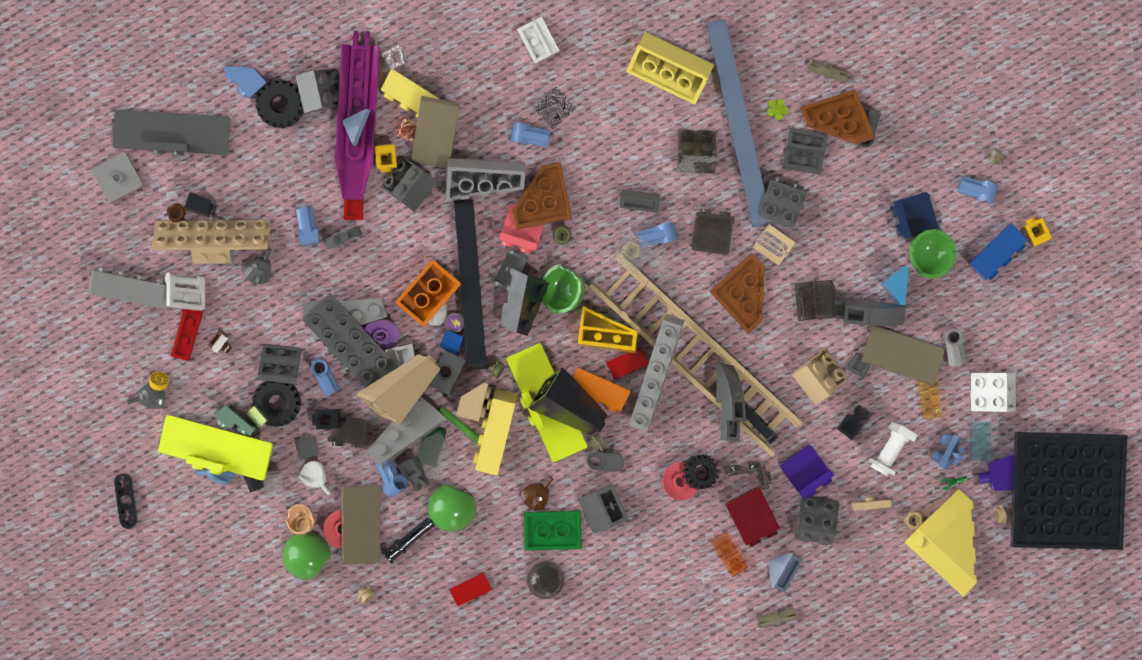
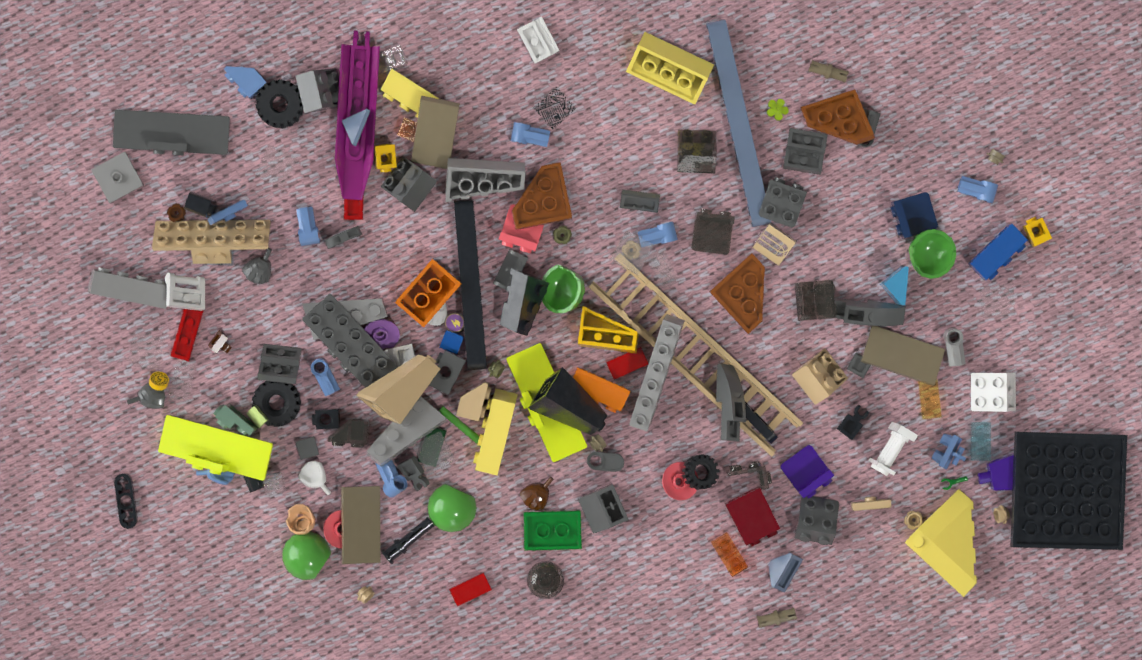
none -> medium blue plate [208,200,248,226]

